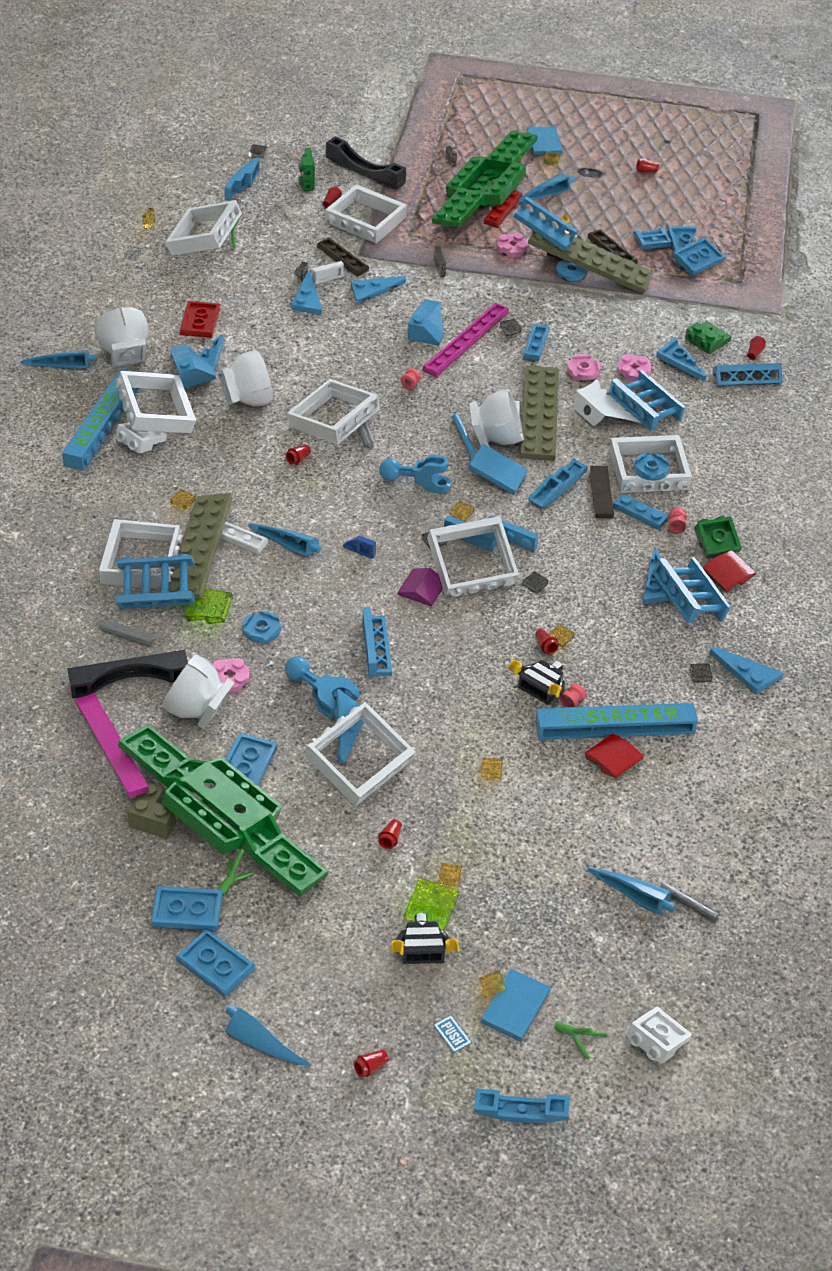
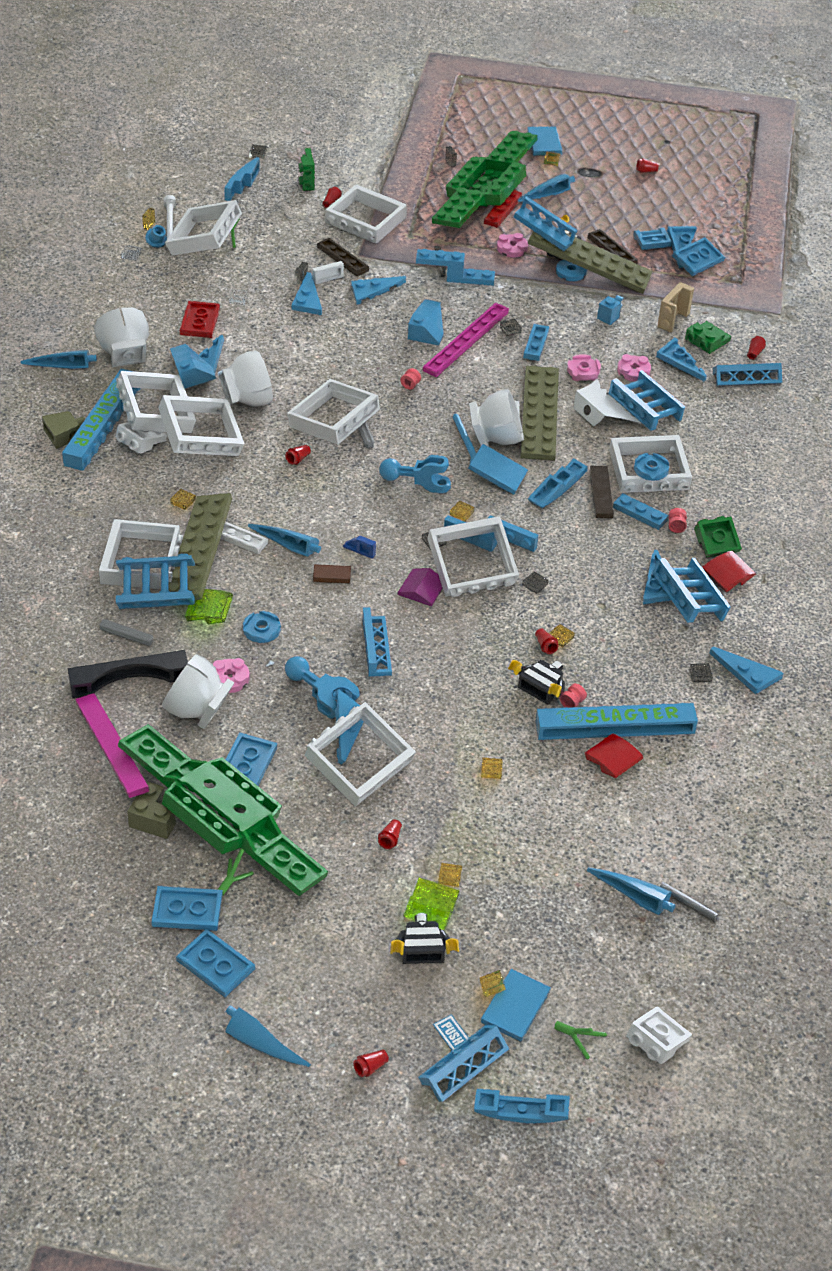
black arch [326,136,406,190] -> none
none -> olive torso [42,411,85,449]
none -> dark azure piece [145,225,167,248]
none -> white window [158,395,244,456]
none -> white piece [164,195,176,239]
none -> reddish brown tile [313,564,351,584]
none -> dark azure bracket [416,249,495,286]
none -> dark azure fence [418,1025,509,1102]
none -> dark azure brick [597,295,624,325]
none -> tan window [657,282,694,333]

